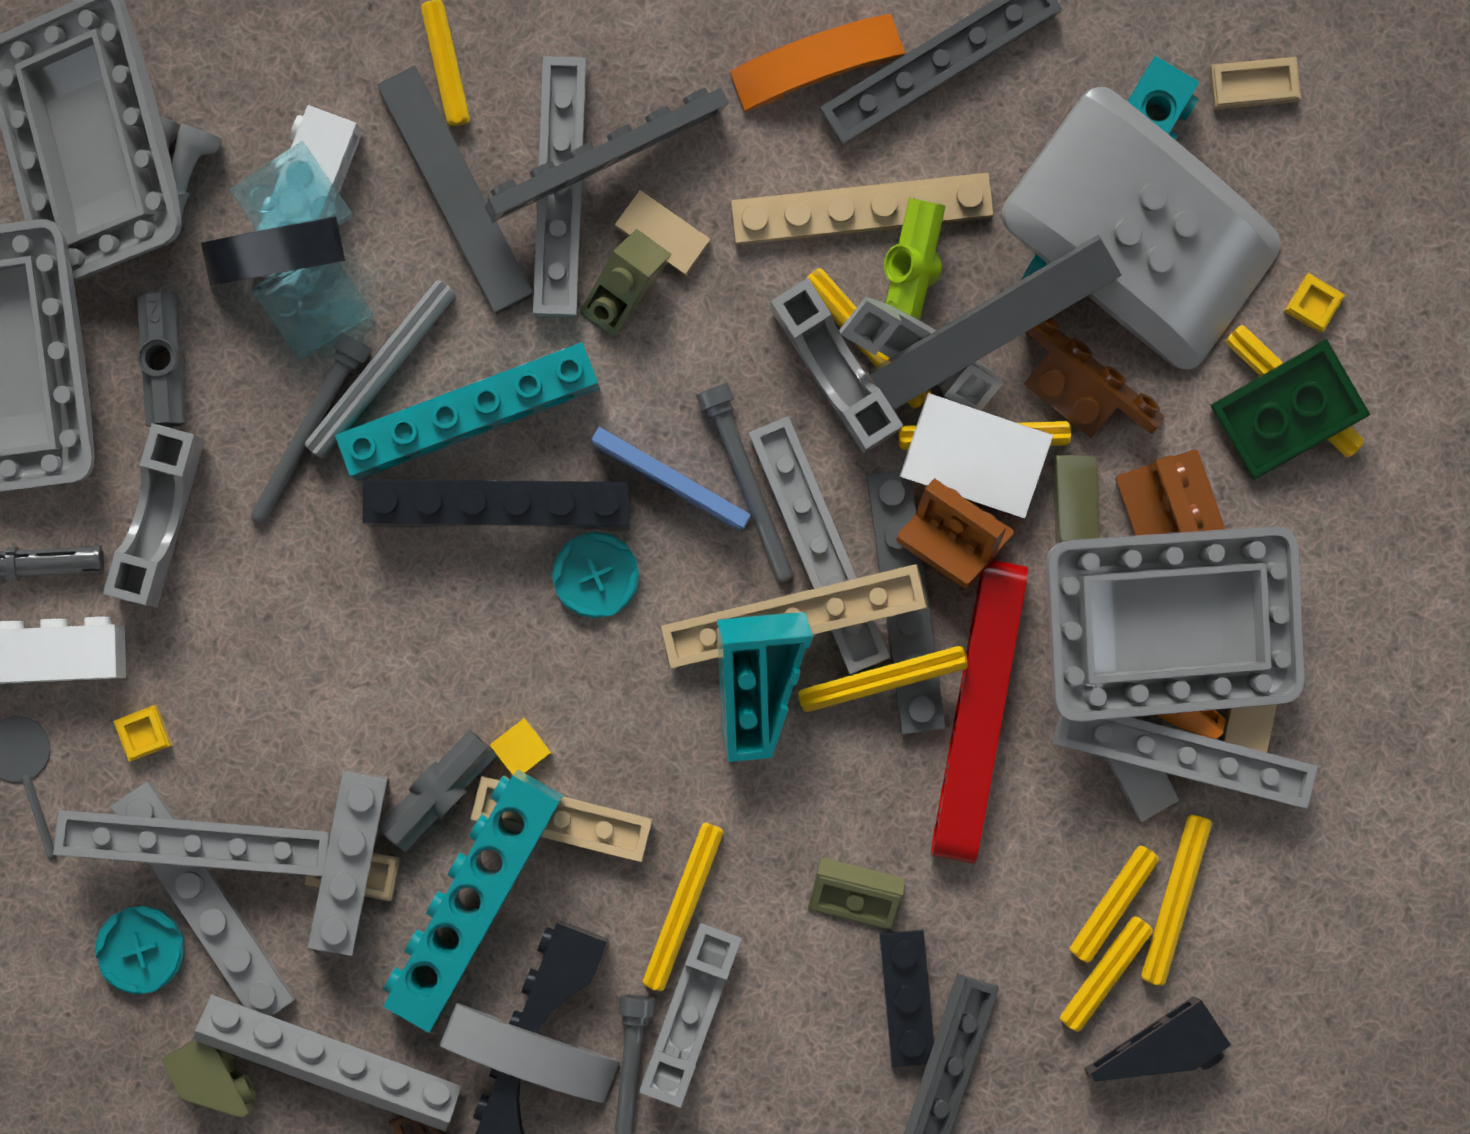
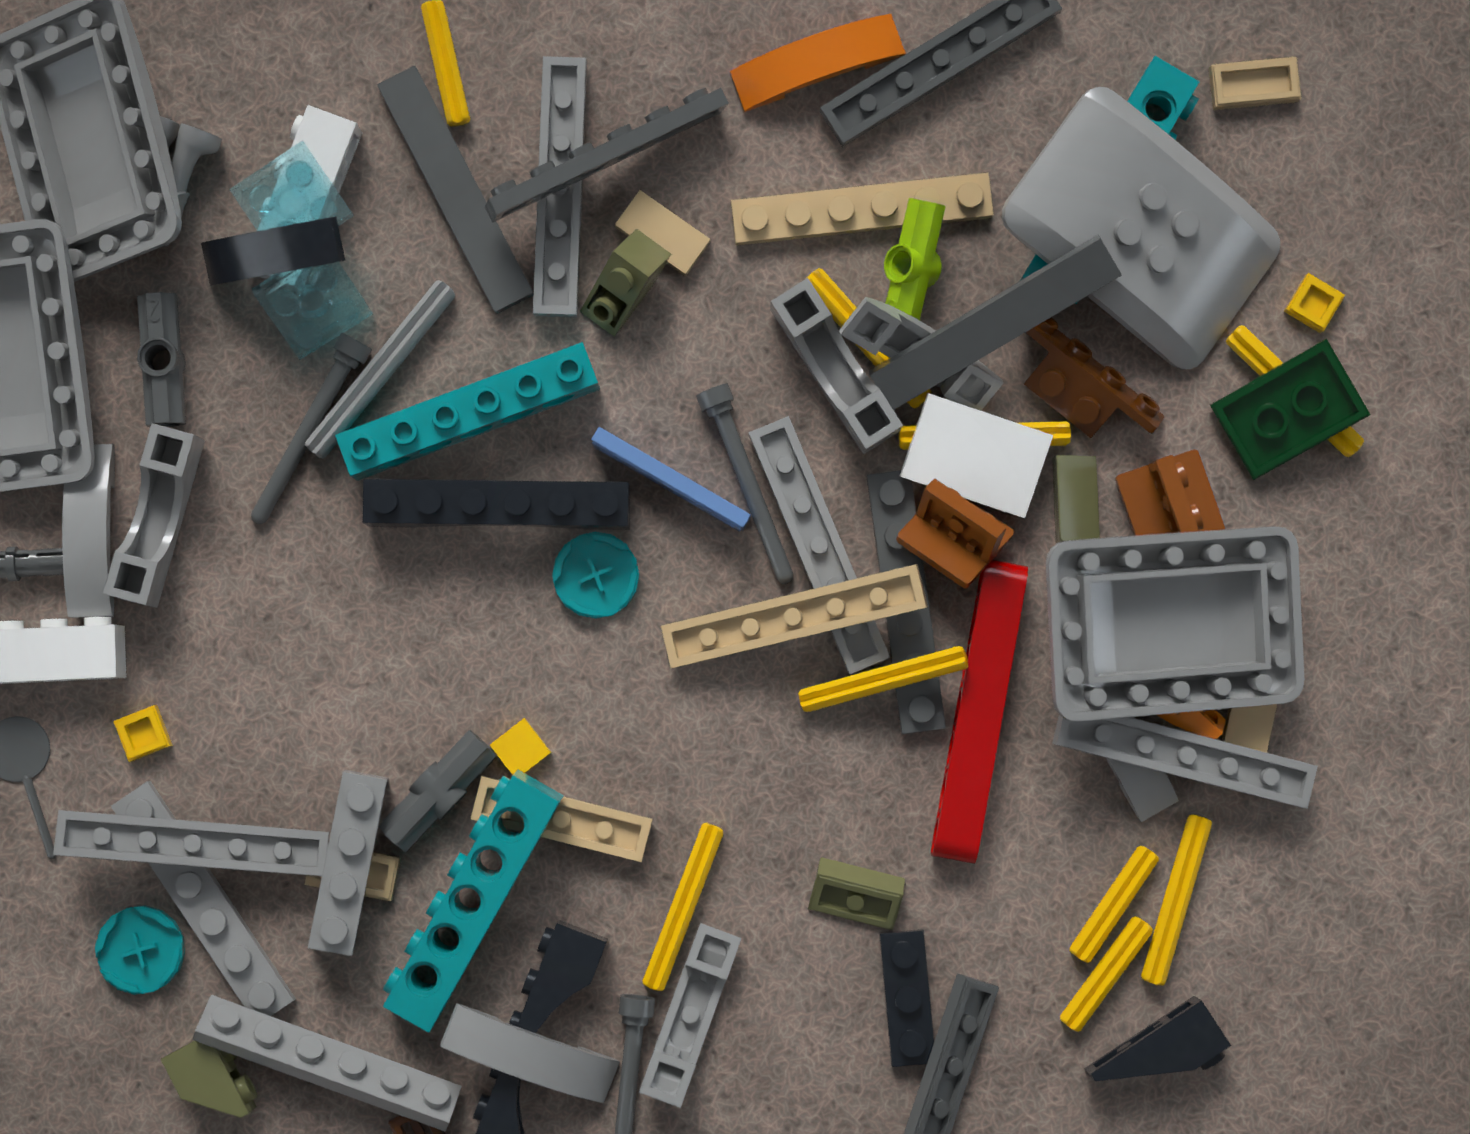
teal wedge [717,612,813,762] -> none
none -> light grey slope [62,444,115,618]

